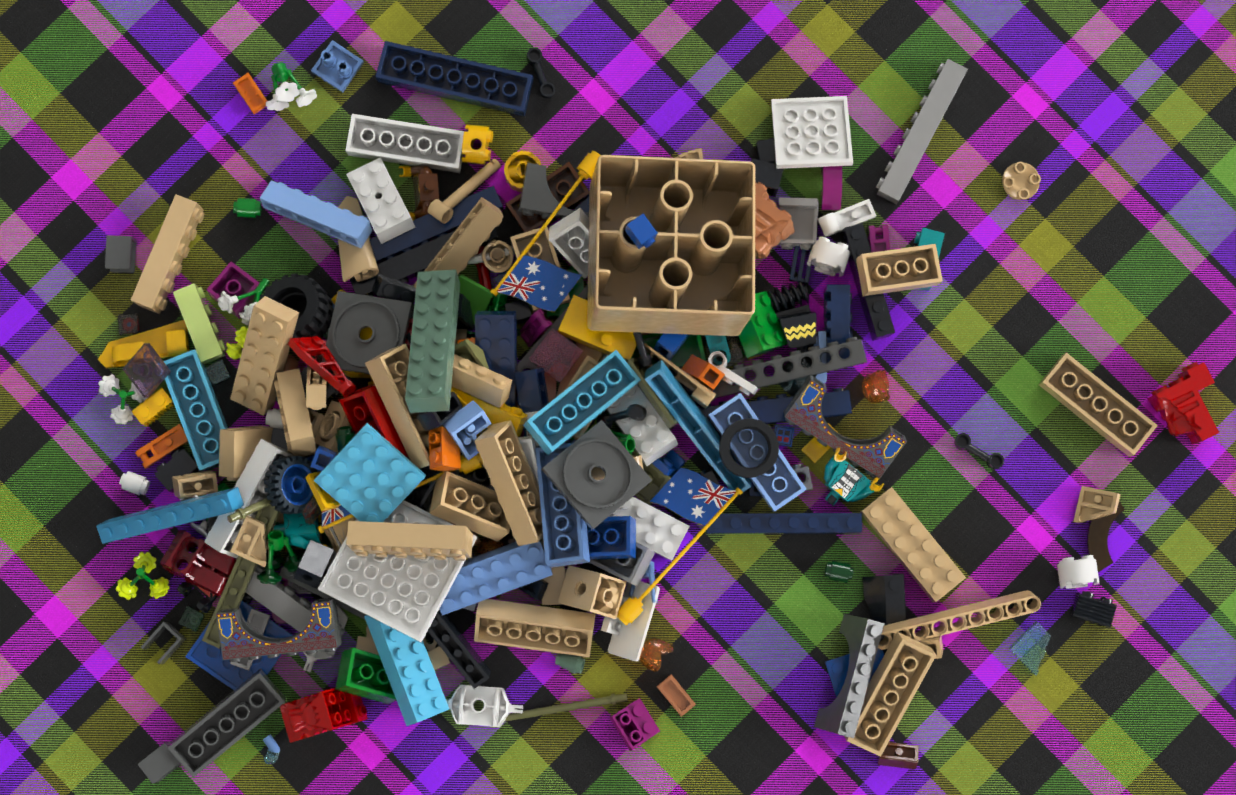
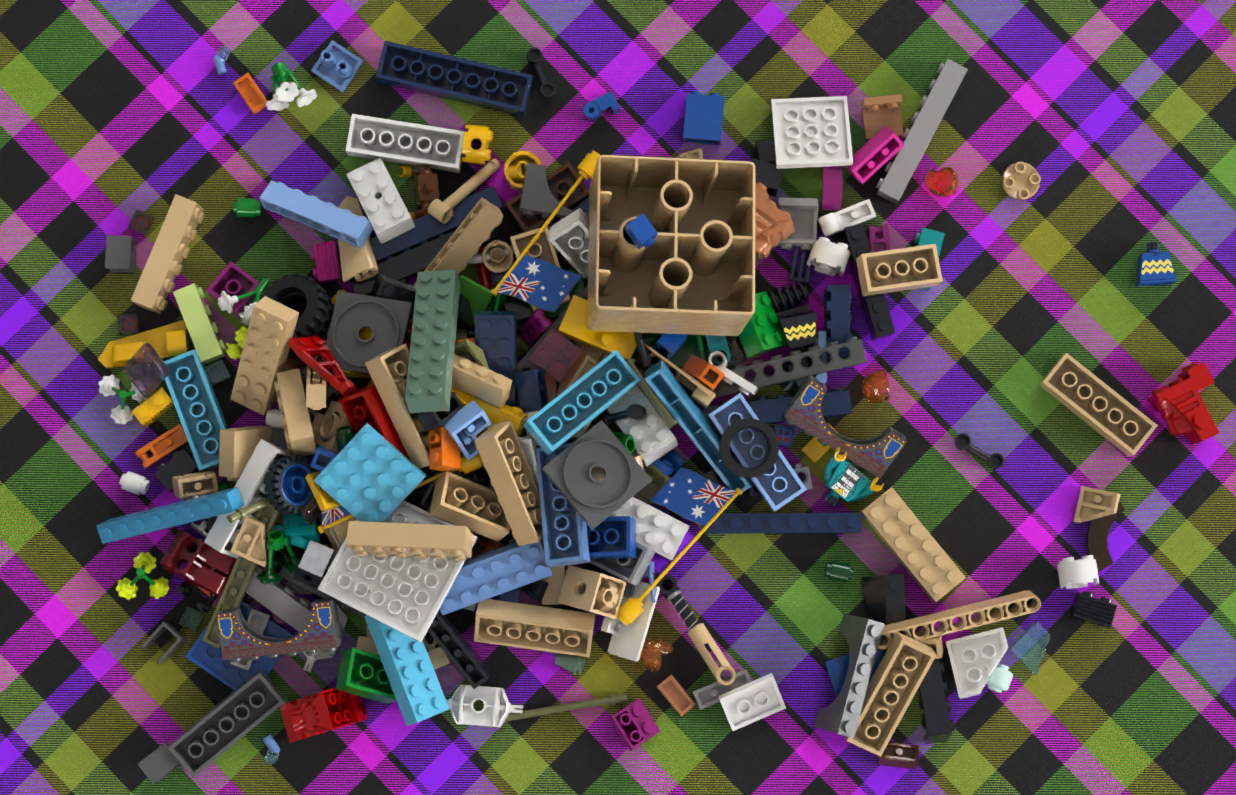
none -> clear smoke tile [128,209,155,235]
none -> arm [213,46,230,75]
none -> dark pink brick [310,241,343,284]
none -> blue tile [499,588,520,603]
none -> blue leg [583,91,620,121]
none -> piece [658,575,736,686]
none -> blue brick [683,91,725,145]
none -> light grey plate [693,669,752,710]
none -> white plate [718,673,786,731]
none -> dark pink brick [845,126,905,184]
none -> medium nougat bracket [861,94,904,140]
none -> black wedge [918,659,955,744]
none -> clear orange helmet [925,167,959,197]
none -> white plate [946,627,1008,699]
none -> light aqua head [986,663,1013,693]
none -> blue torso [1136,242,1177,287]

